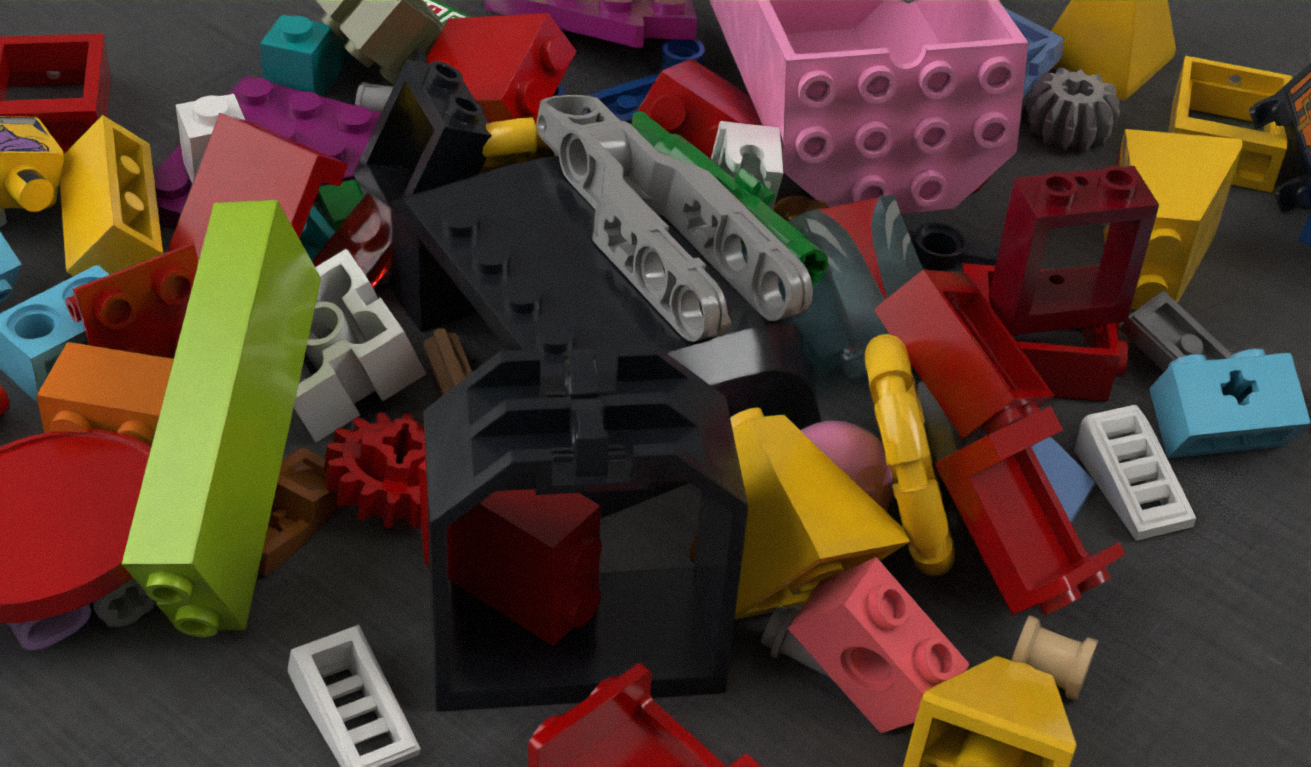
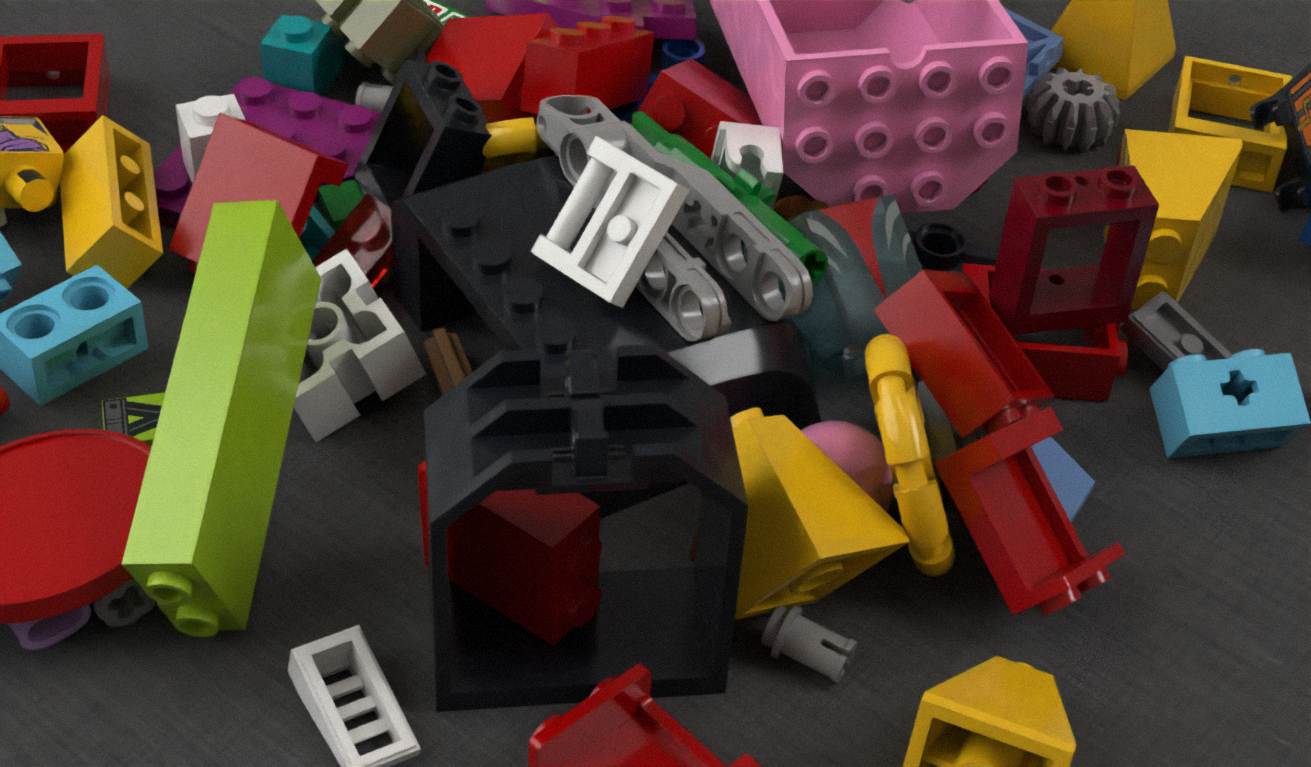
orange brick [36,342,174,447] -> none
red hinge [65,243,199,359] -> none
dark orange slope [258,447,338,576] -> none
red gear [323,412,425,529] -> none
coral brick [787,557,969,734] -> none
tan bush [1011,615,1098,701] -> none
white slope [1074,405,1196,541] -> none
none -> red brick [520,16,654,114]
none -> white plate [530,136,690,308]

